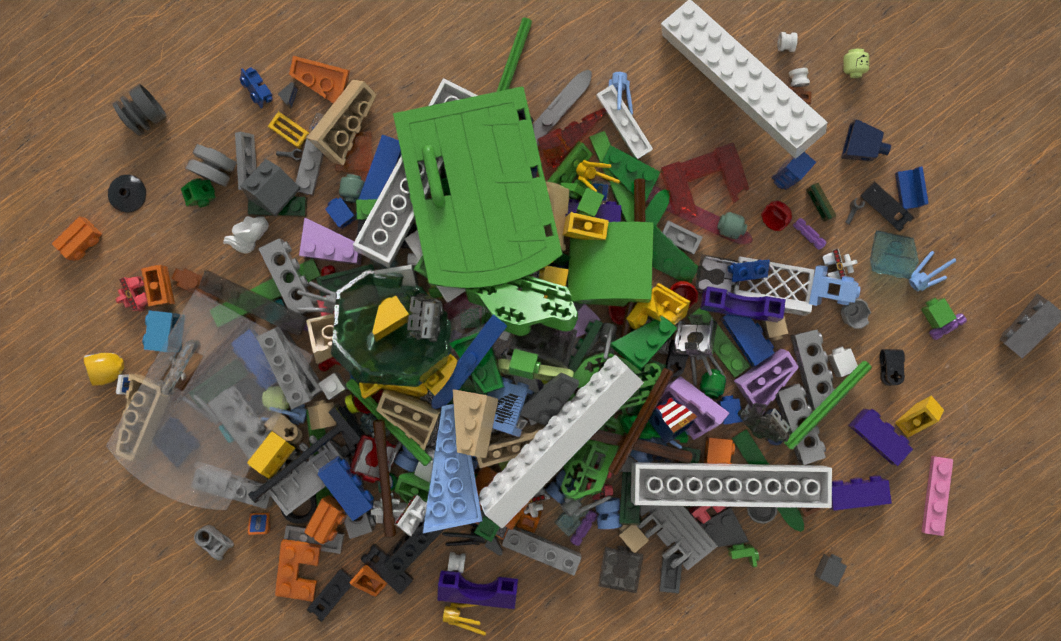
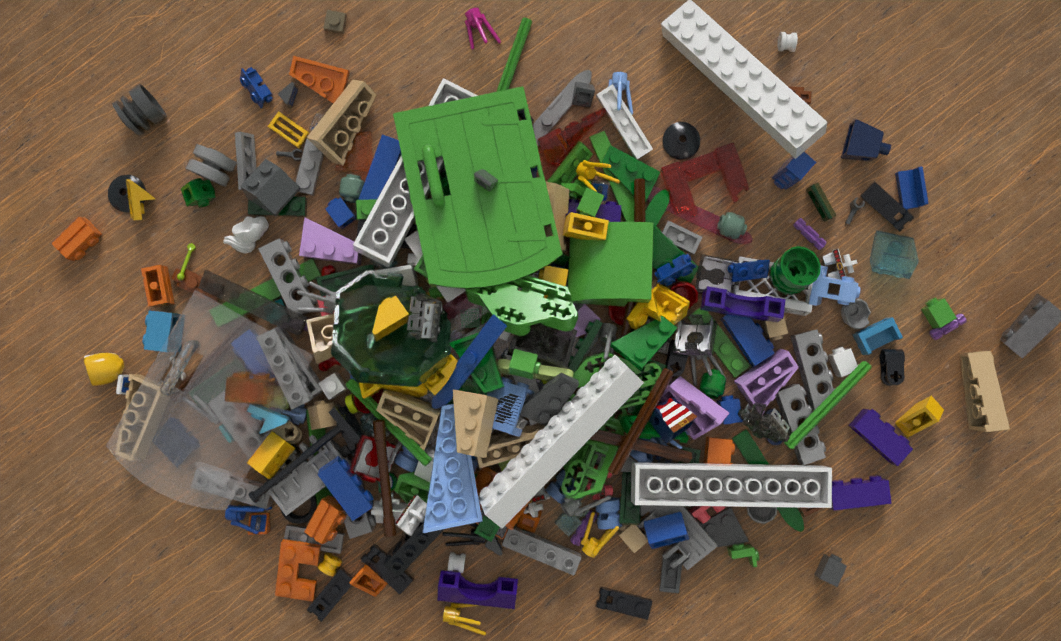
coral hips [115,276,148,312] -> none
light grey piece [194,525,234,561] -> none
clear smoke piece [598,545,643,593] -> none
red hair [761,200,792,231] -> none
white wheel [789,68,810,87] -> none
yellowish green head [843,49,869,78] -> none
light blue plant [908,251,956,292] -> none
bright pink plate [922,456,953,536] -> none
none -> yellow slope [126,179,155,221]
none -> lime hinge [177,243,196,281]
none -> clear orange brick [225,371,275,404]
none -> blue plant [225,505,272,534]
none -> medium azure slope [247,402,290,434]
none -> yellow wheel [317,552,342,576]
none -> dark tan plate [324,10,347,34]
none -> dark pink plant [465,8,501,50]
none -> dark grey slope [474,169,498,191]
none -> dark grey slope [572,82,595,108]
none -> yellow plant [581,512,619,558]
none -> black plate [595,587,653,620]
none -> blue panel [644,512,690,549]
none -> blue hinge [655,254,697,286]
none -> black dish [662,122,700,160]
none -> green wheel [770,246,821,295]
none -> dark azure panel [852,317,903,355]
none -> tan wedge [960,351,1010,432]

